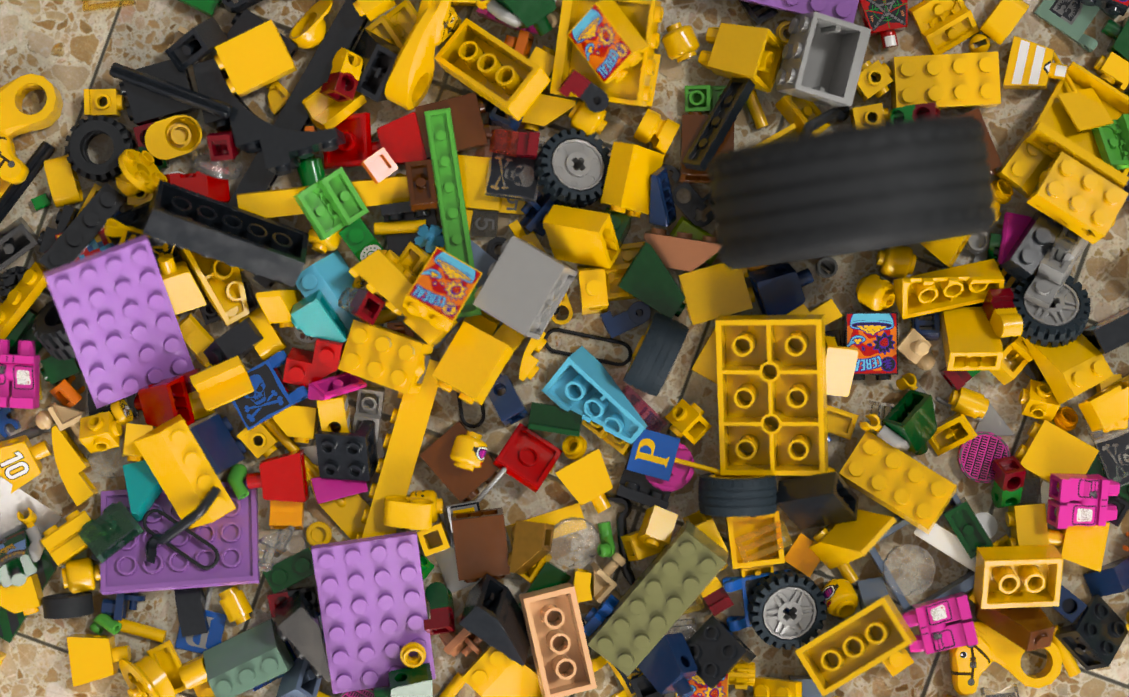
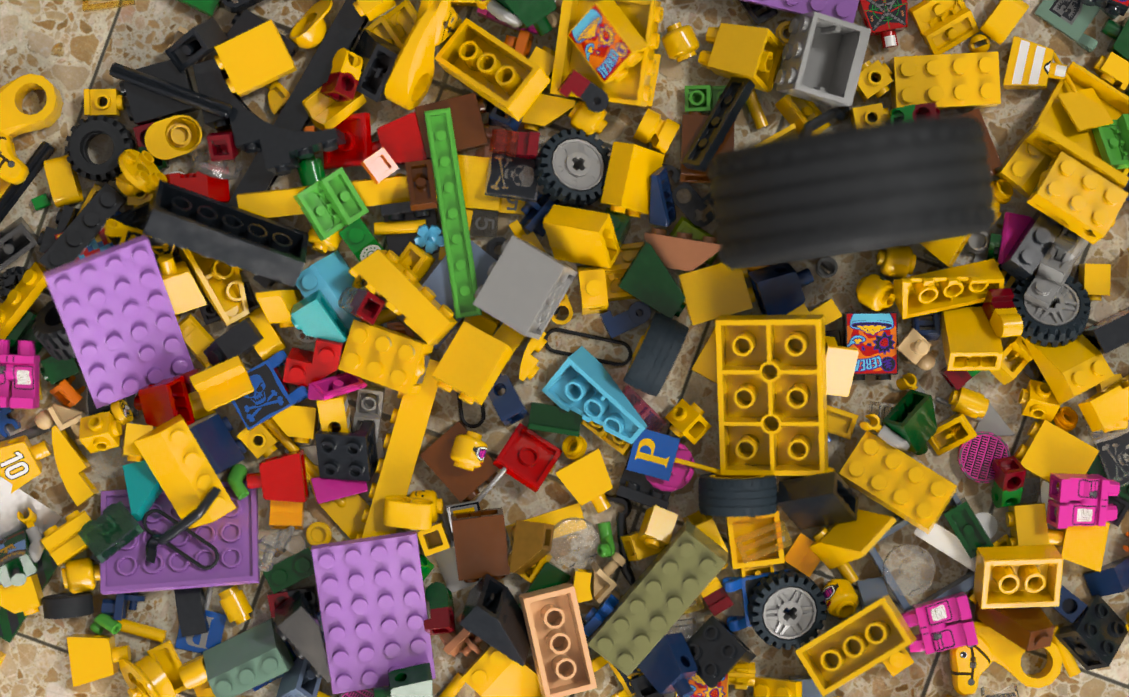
yellow plate [400,642,426,668] -> none
brick [402,247,483,332] -> none
none -> yellow brick [1078,263,1111,301]

